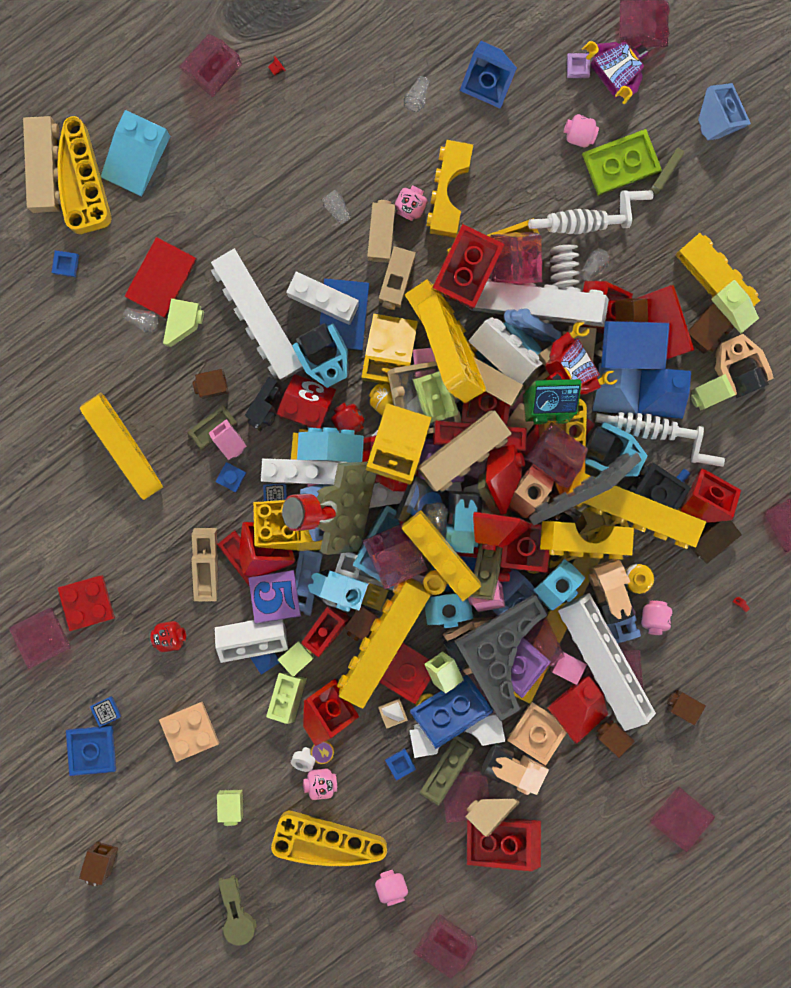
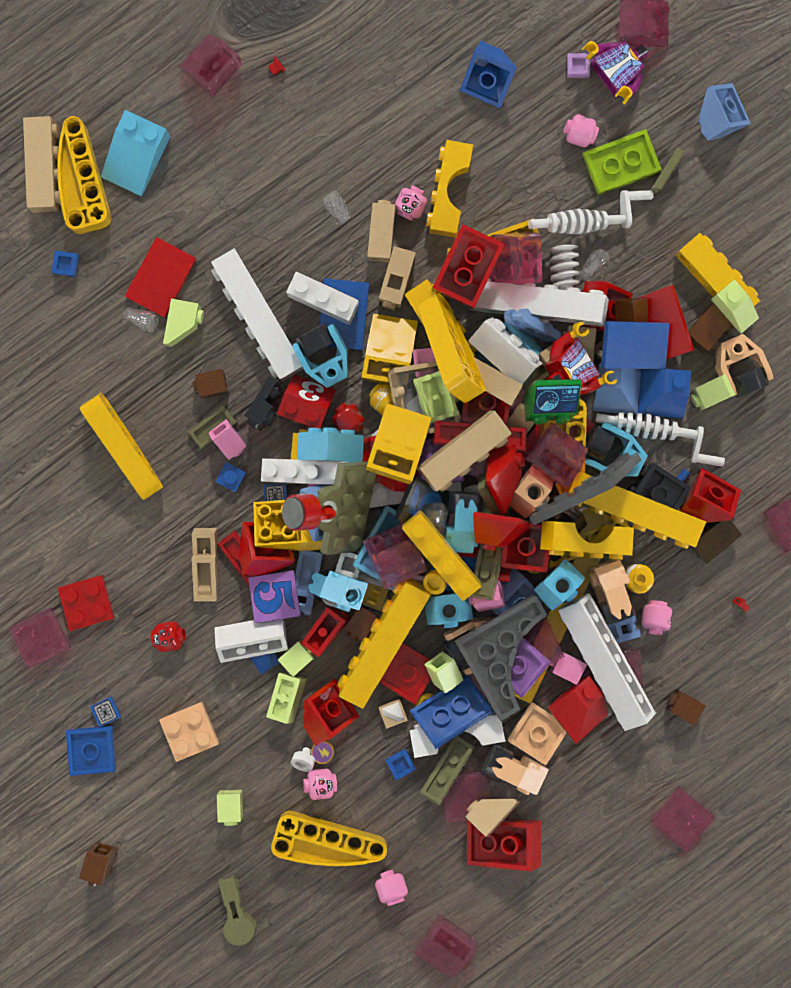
clear cone [404,76,430,112] -> none
reddish brown brick [596,720,635,758] -> none

